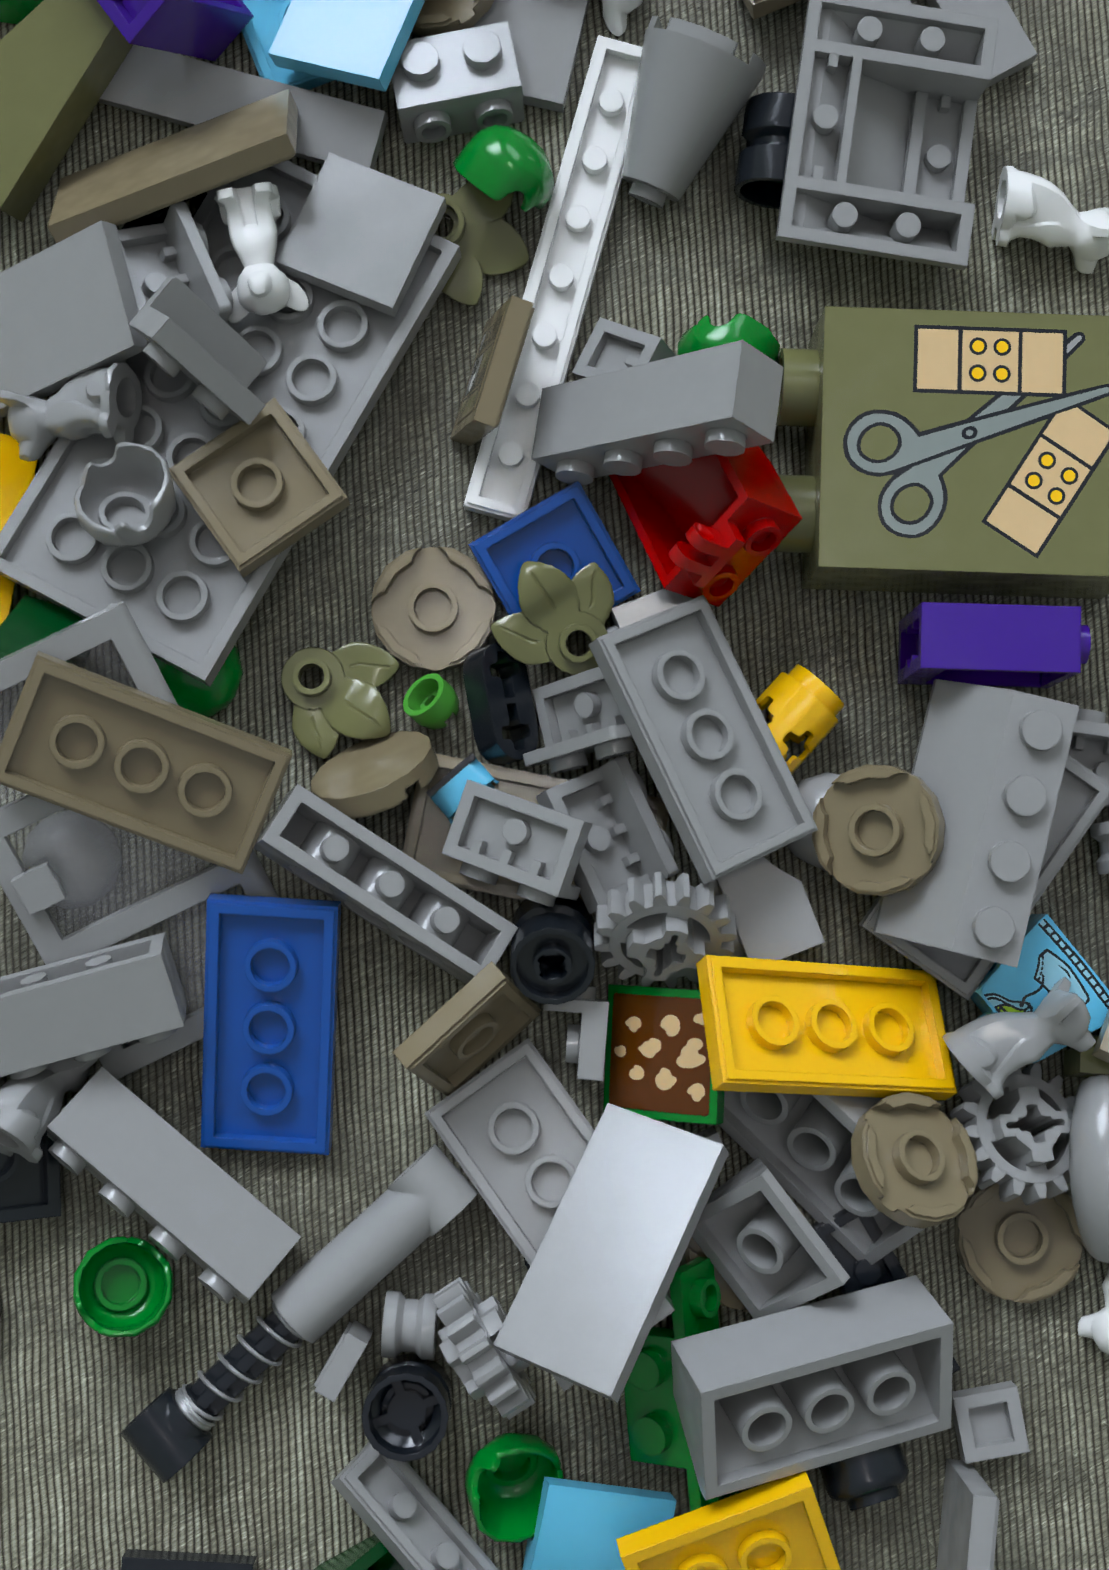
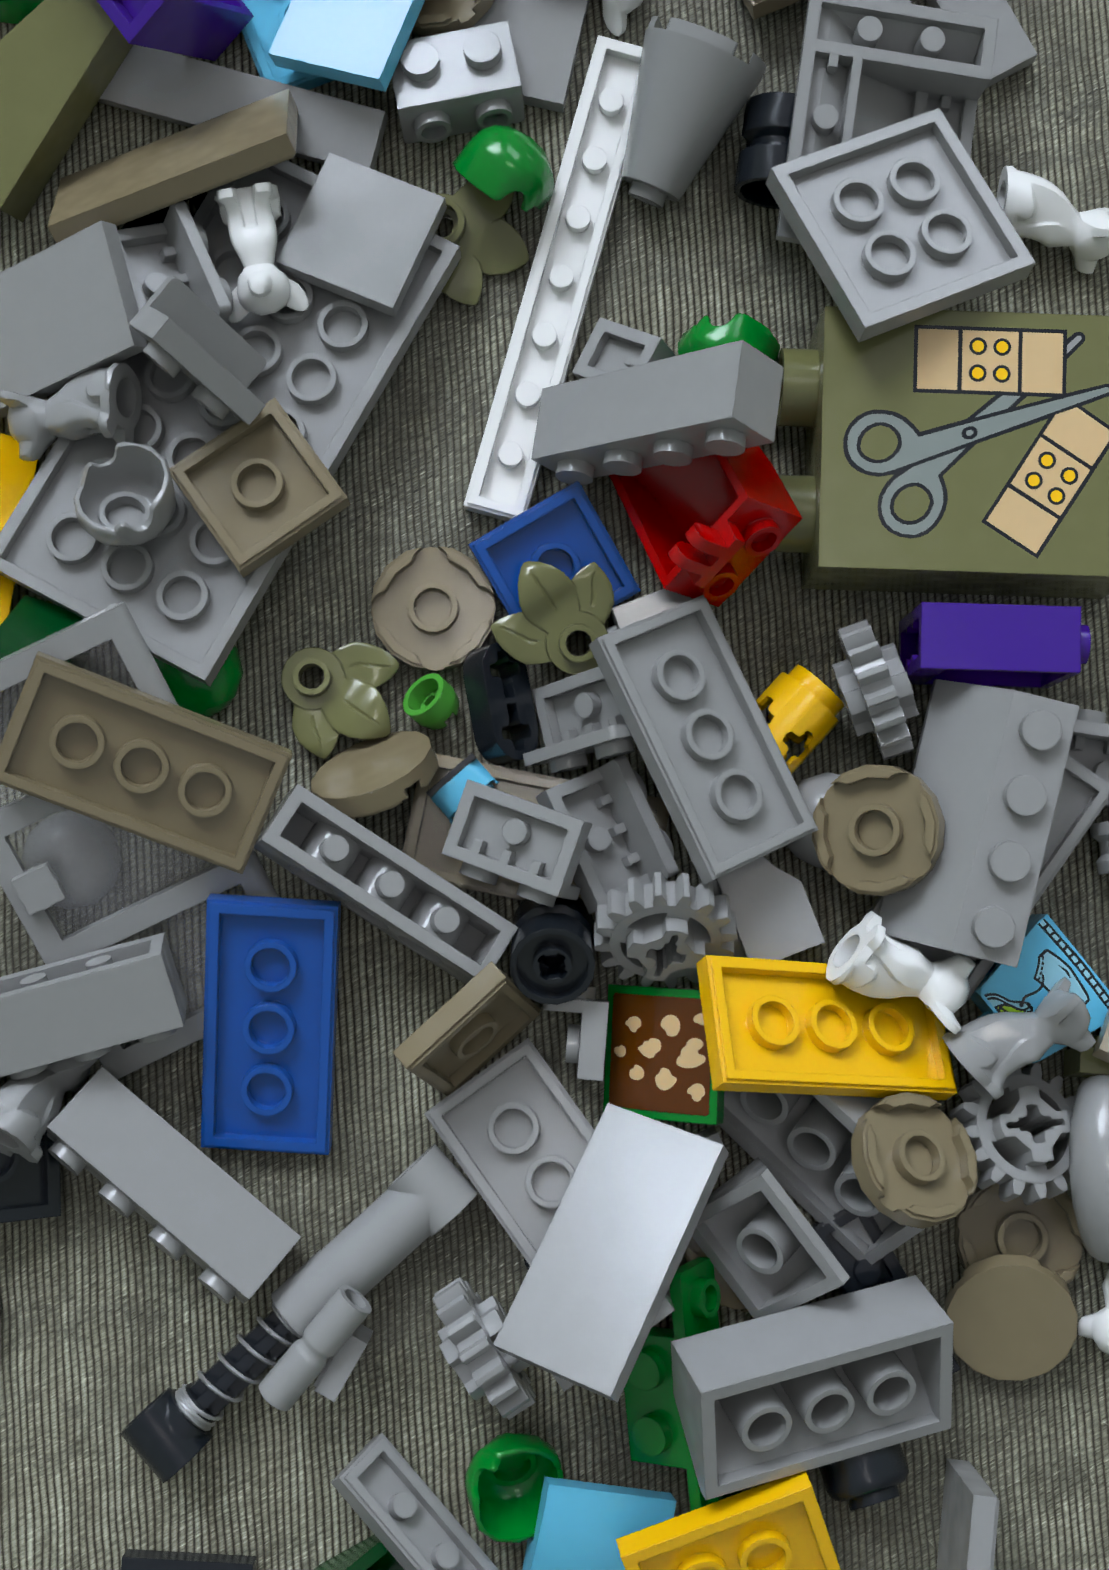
green hair [73,1236,174,1337] -> none
black wheel [361,1353,453,1462] -> none
light grey wheel [381,1290,439,1361] -> none
dark tan tile [450,295,535,446] -> none
light grey plate [952,1381,1030,1464] -> none
none -> light grey piece [259,1285,372,1411]
none -> light grey plate [766,108,1036,342]
none -> white animal [826,911,976,1034]
none -> light grey gear [831,619,919,761]
none -> dark tan tile [945,1254,1078,1381]

